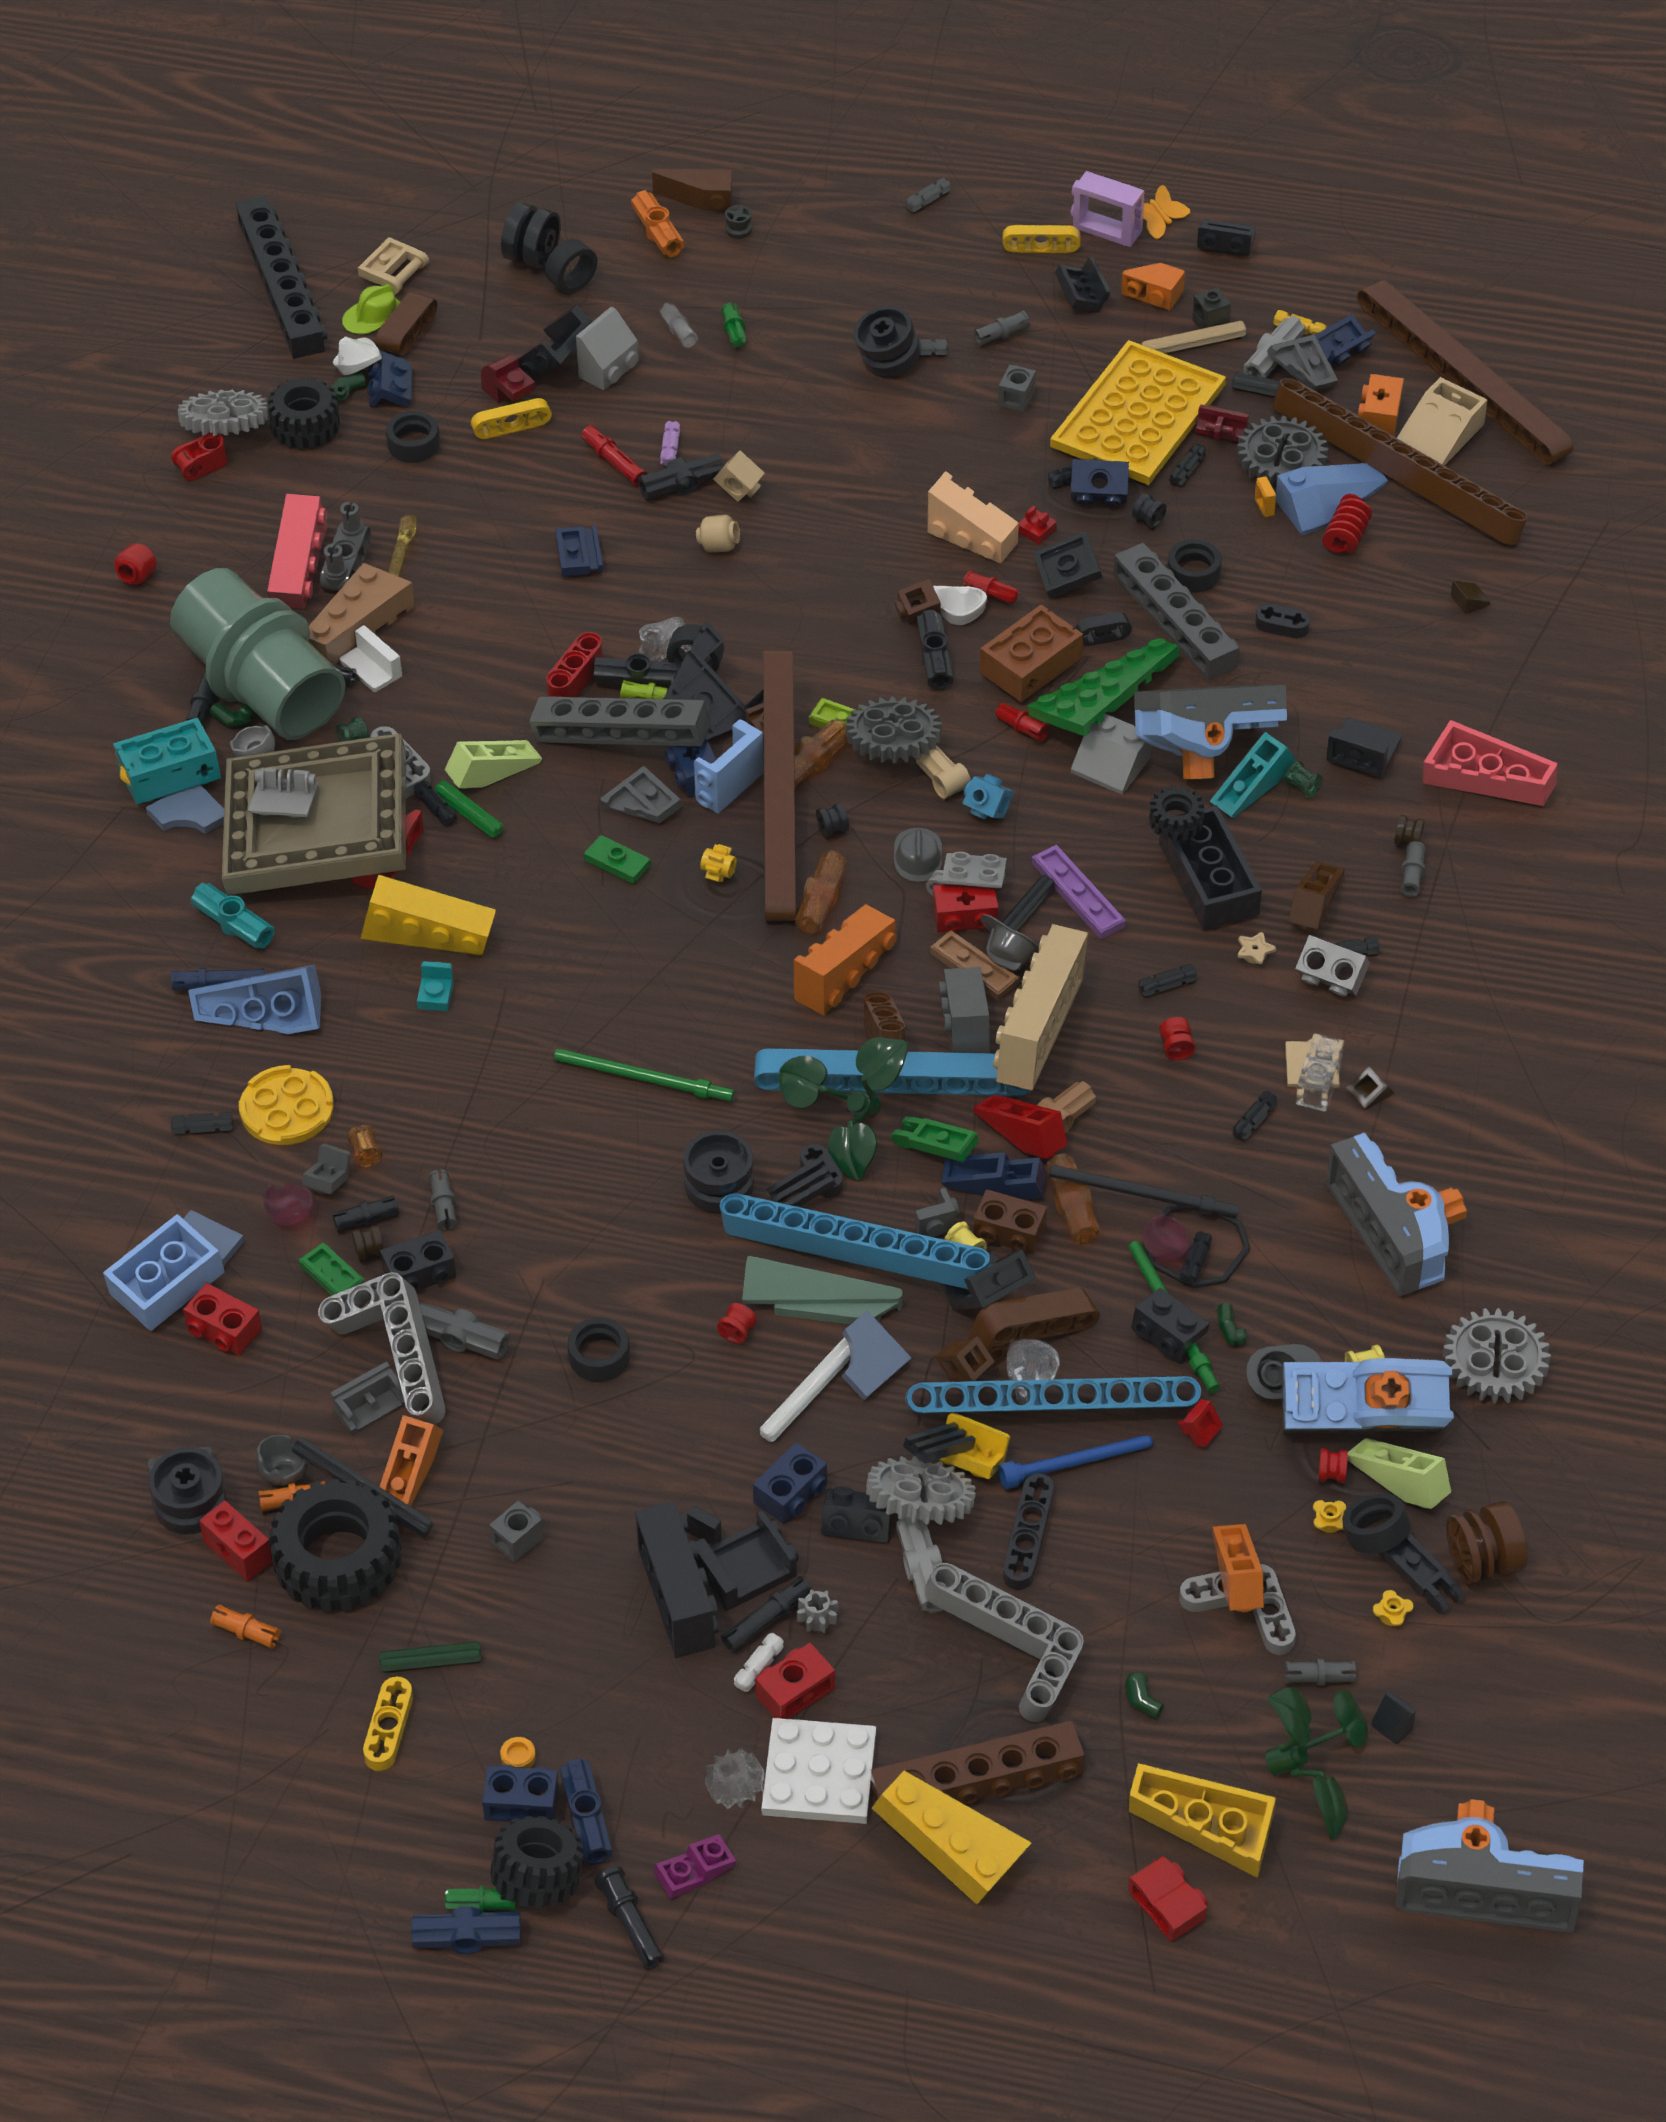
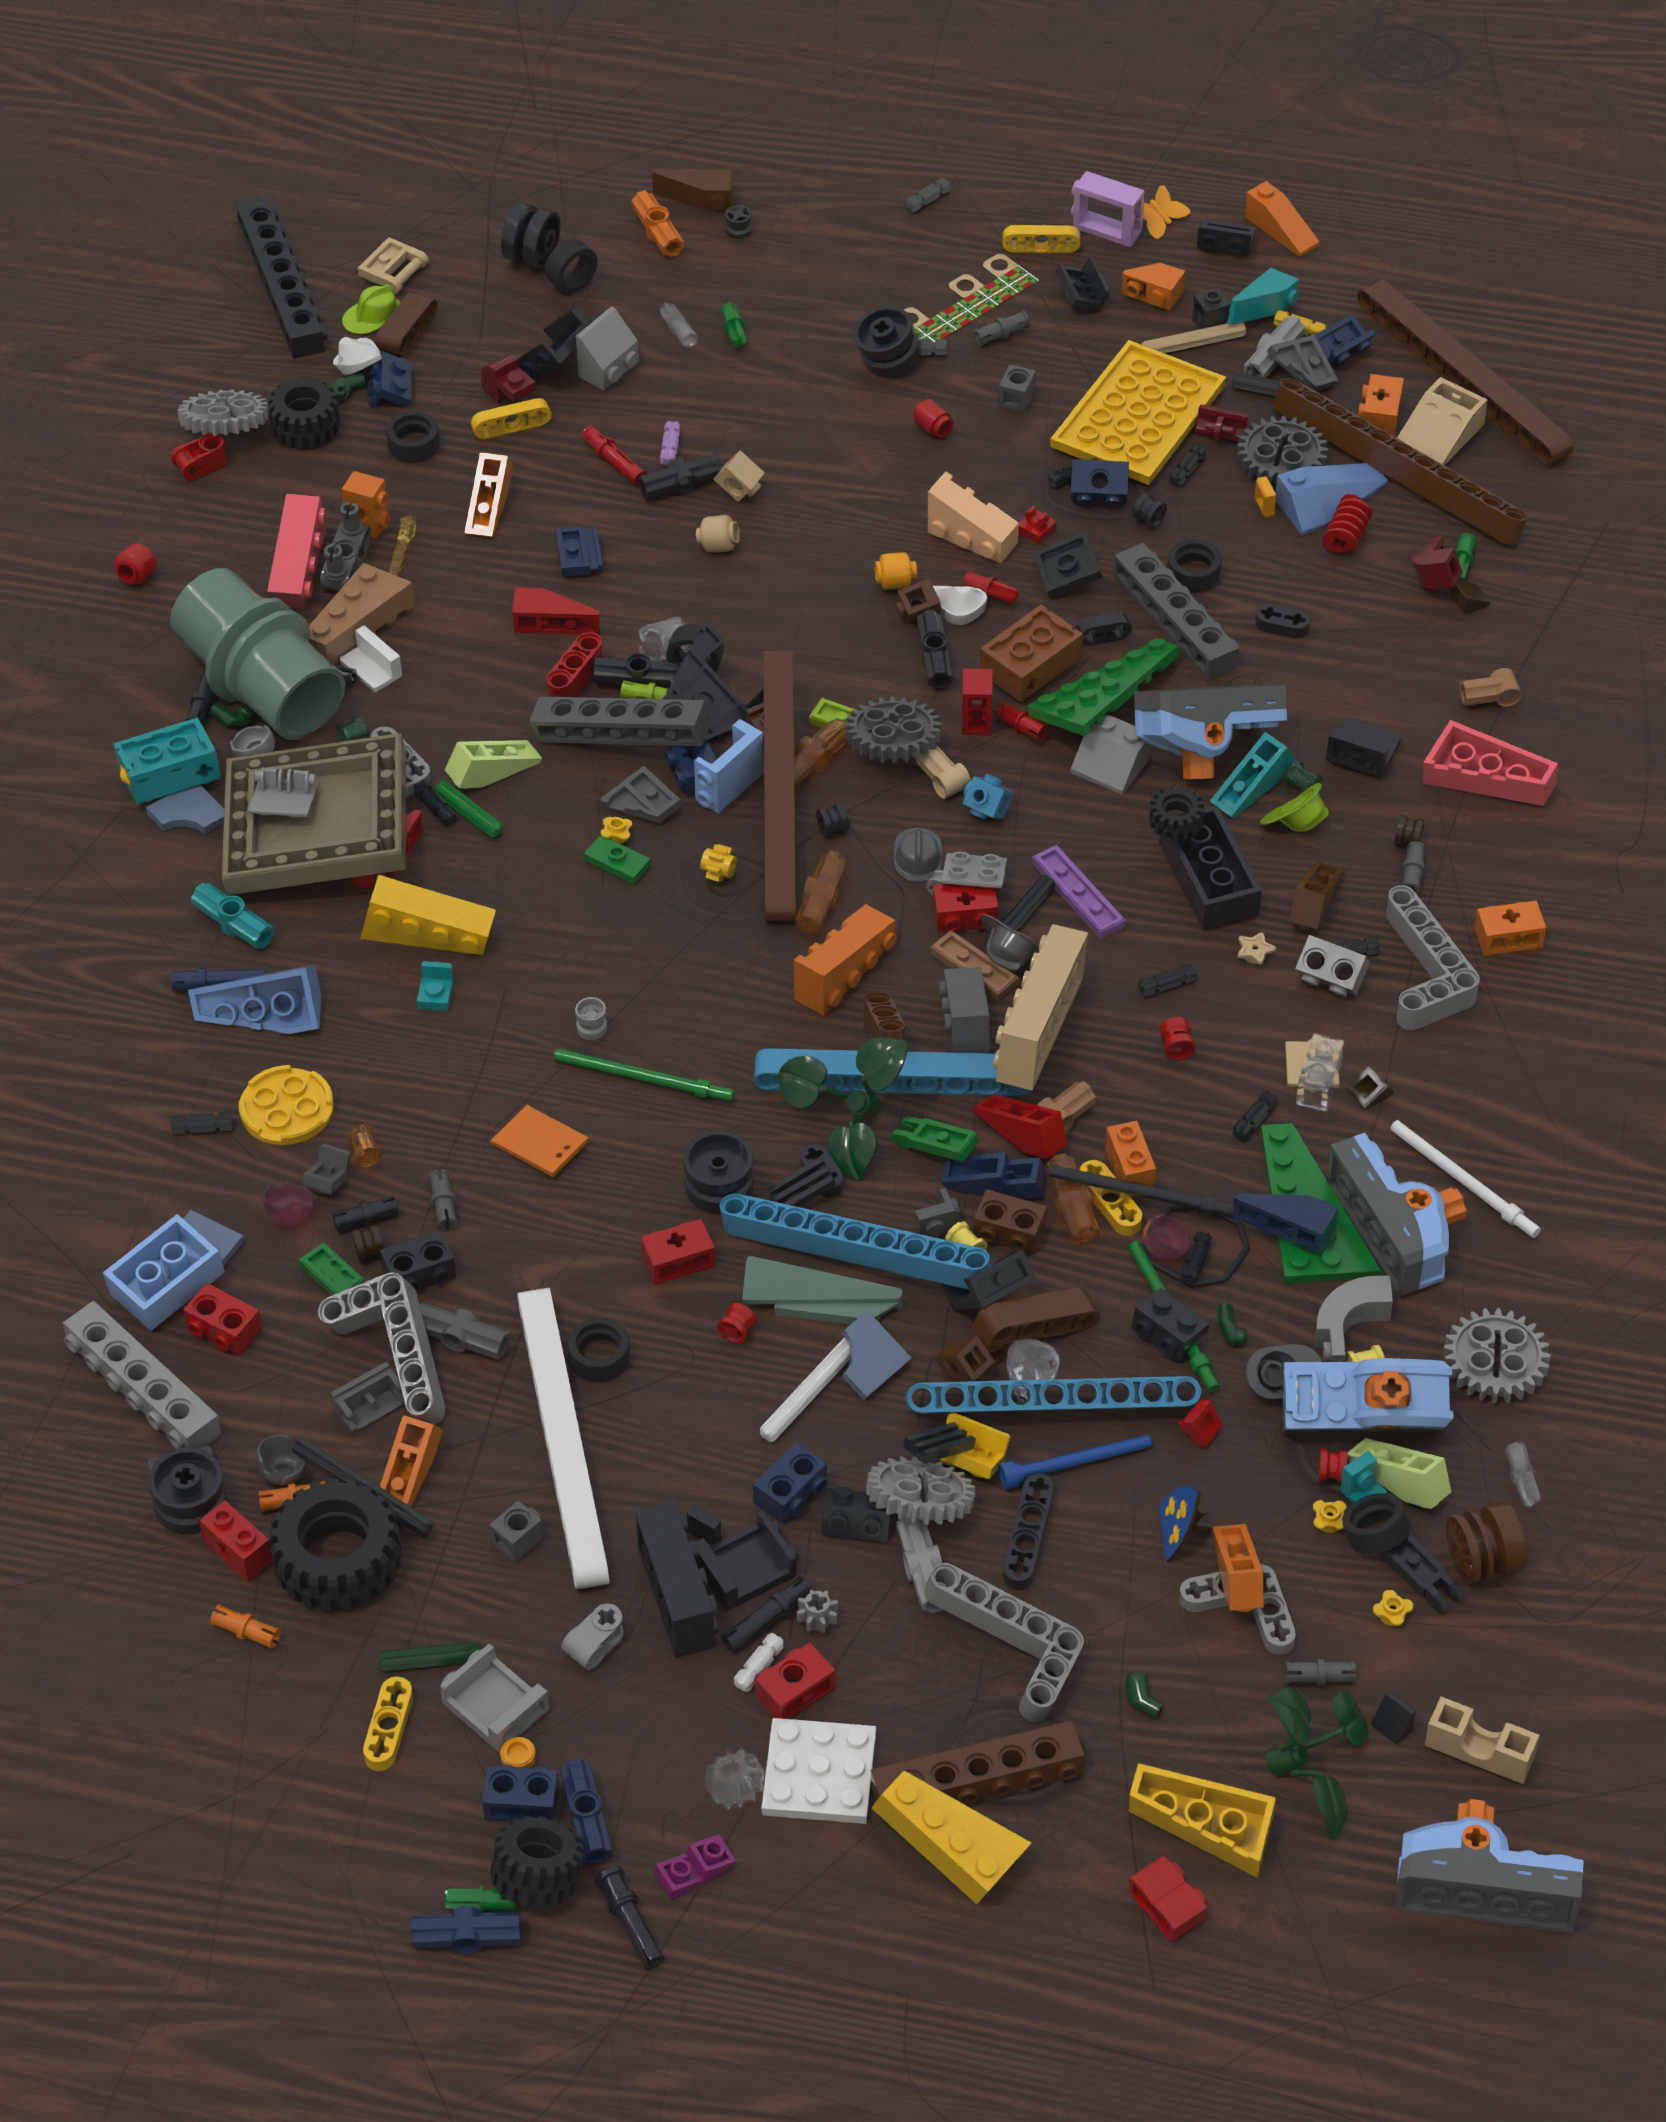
none -> light grey brick [63,1301,221,1449]
none -> orange brick [341,471,391,539]
none -> light grey panel [440,1644,549,1753]
none -> slope [465,452,513,538]
none -> orange container [490,1105,589,1177]
none -> red slope [512,588,600,635]
none -> white beam [517,1288,610,1590]
none -> light grey piece [561,1603,624,1671]
none -> light grey wheel [575,997,607,1041]
none -> yellow plate [601,817,632,844]
none -> red brick [641,1219,715,1285]
none -> light orange head [875,552,917,590]
none -> piece [905,254,1039,342]
none -> red brick [913,399,954,438]
none -> red brick [962,669,992,735]
none -> yellow beam [1080,1160,1142,1236]
none -> orange brick [1105,1121,1156,1197]
none -> shield [1158,1486,1212,1562]
none -> teal slope [1227,268,1299,325]
none -> dark blue slope [1232,1193,1339,1254]
none -> orange slope [1245,181,1320,257]
none -> lime piece [1260,783,1329,832]
none -> green wing [1260,1123,1381,1284]
none -> light grey arch [1314,1275,1393,1362]
none -> teal bracket [1340,1451,1386,1503]
none -> light grey beam [1386,885,1480,1030]
none -> white bar [1390,1120,1541,1238]
none -> dark red brick [1411,536,1463,589]
none -> tan arch [1425,1697,1540,1784]
none -> green axle [1455,533,1477,581]
none -> medium nougat piece [1459,668,1522,707]
none -> orange brick [1474,900,1546,956]
none -> clear axle [1505,1442,1541,1506]

